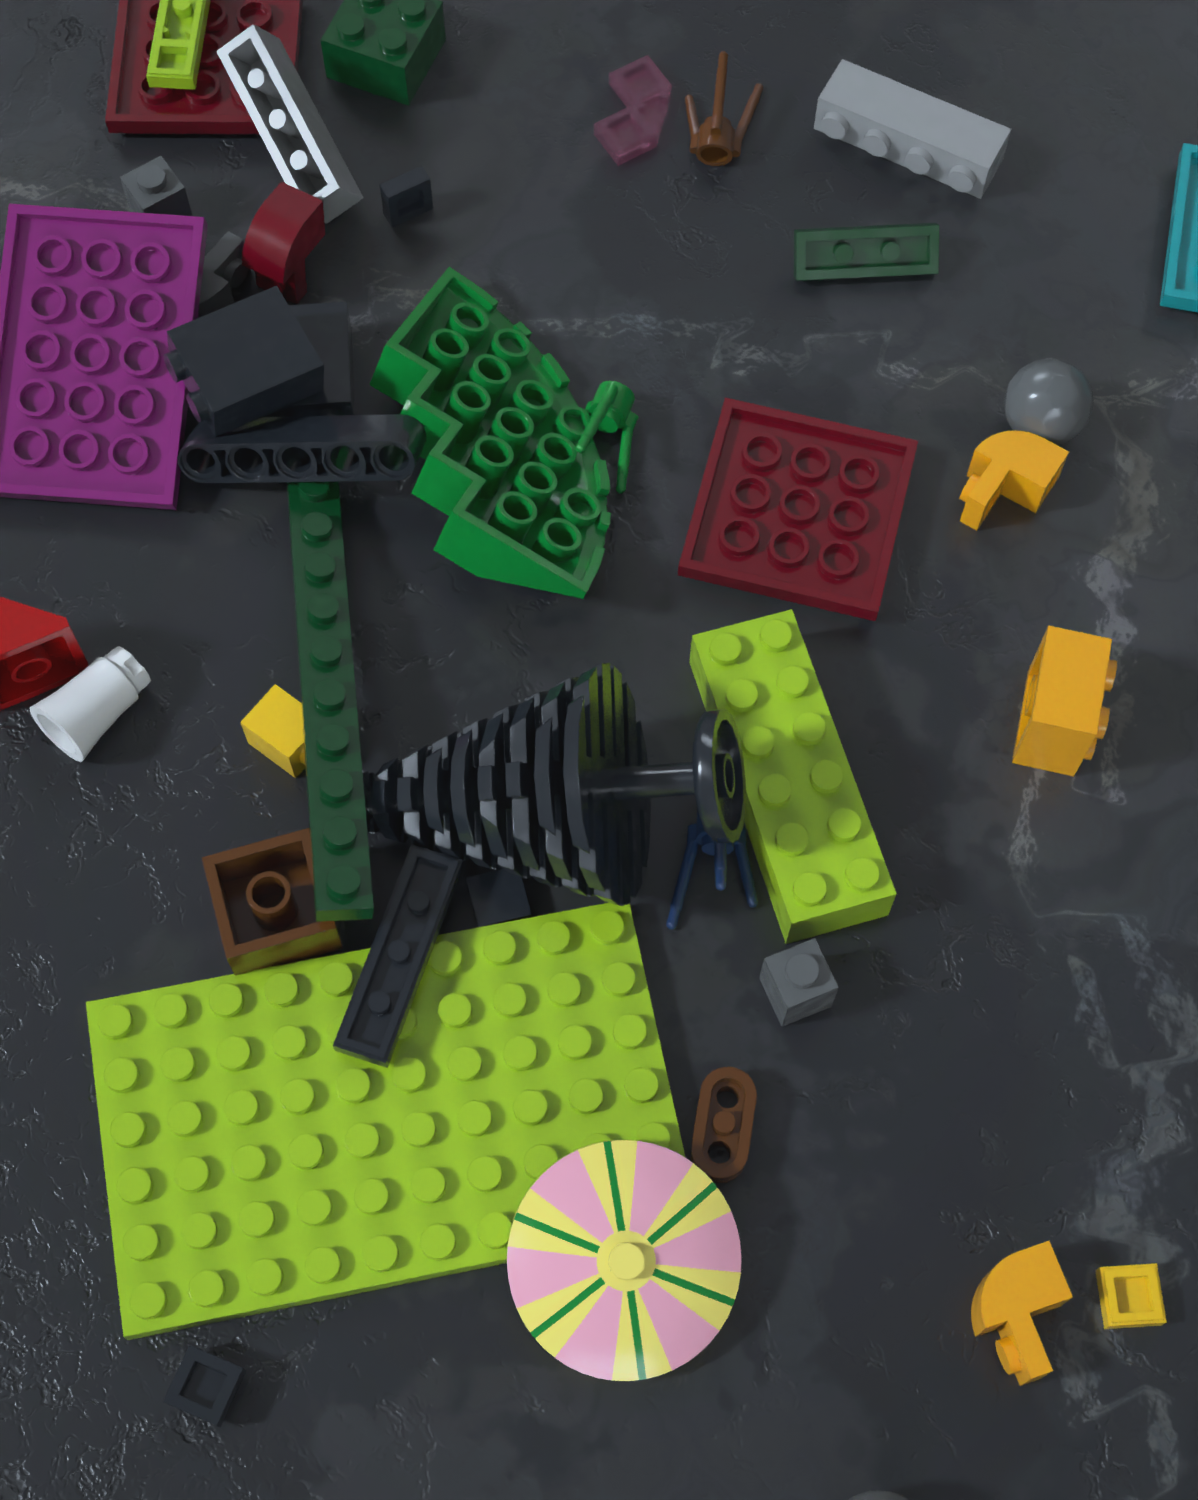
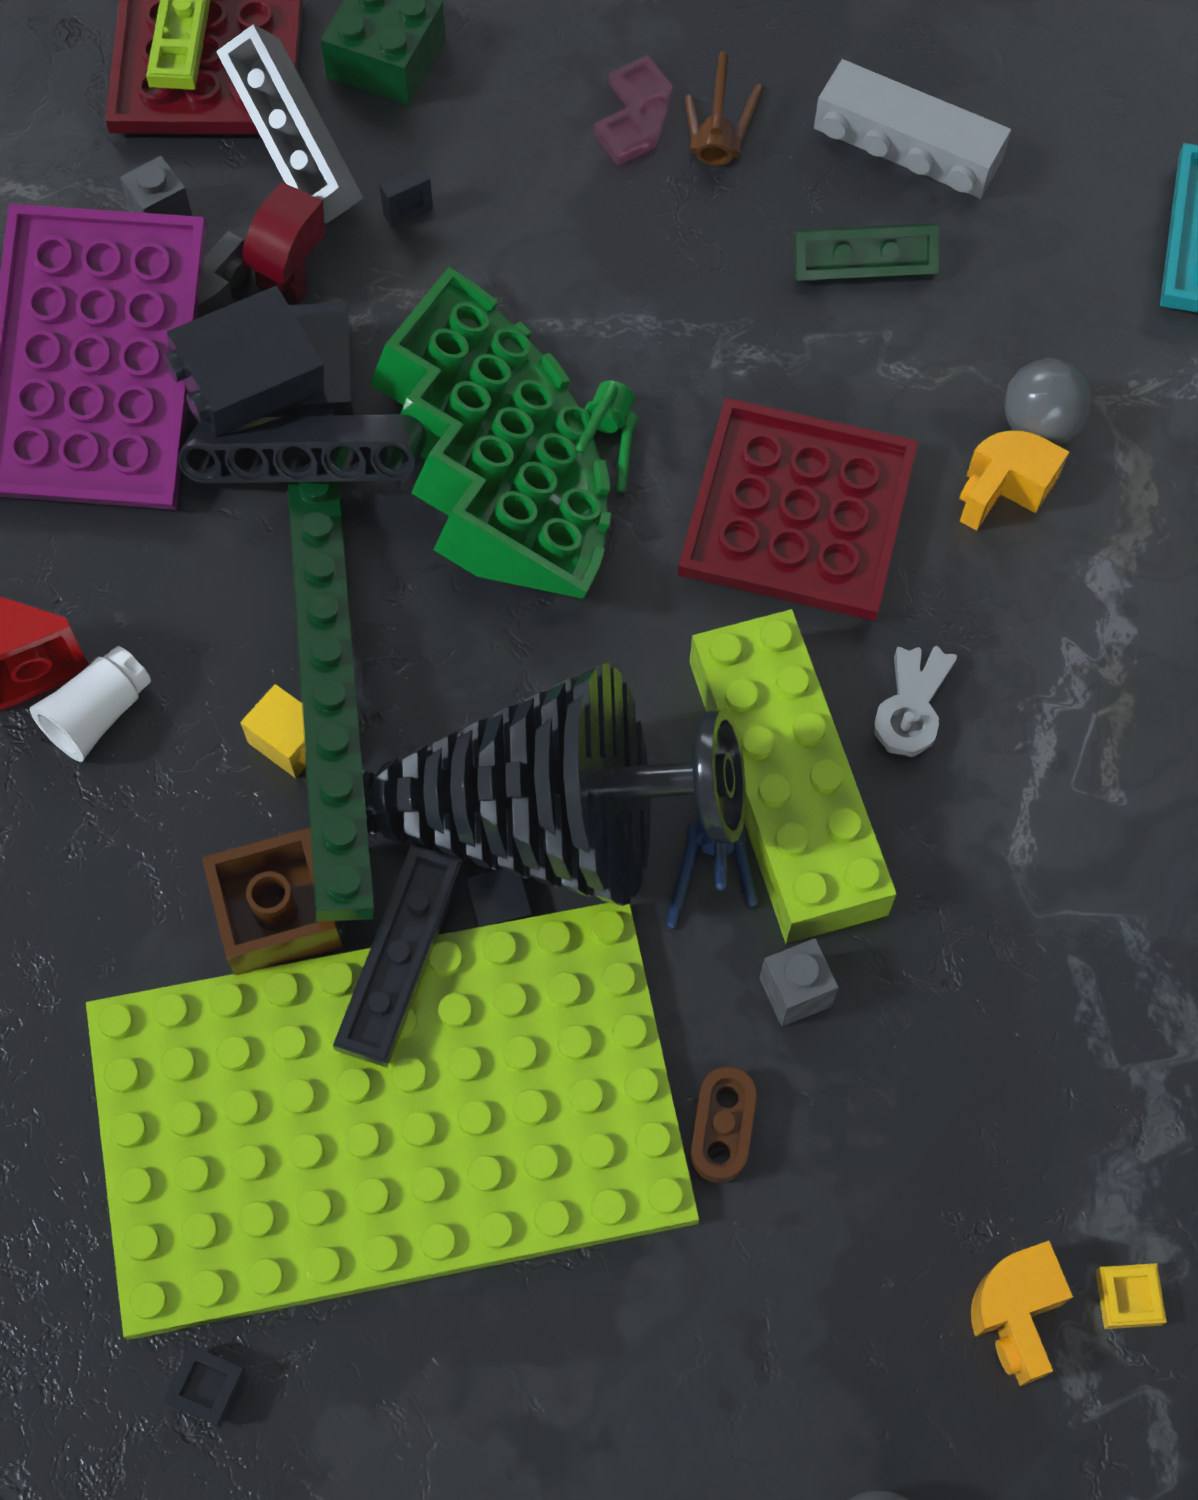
dish [507,1140,742,1381] -> none
light orange brick [1012,625,1117,777] -> none
none -> light grey piece [874,646,957,757]

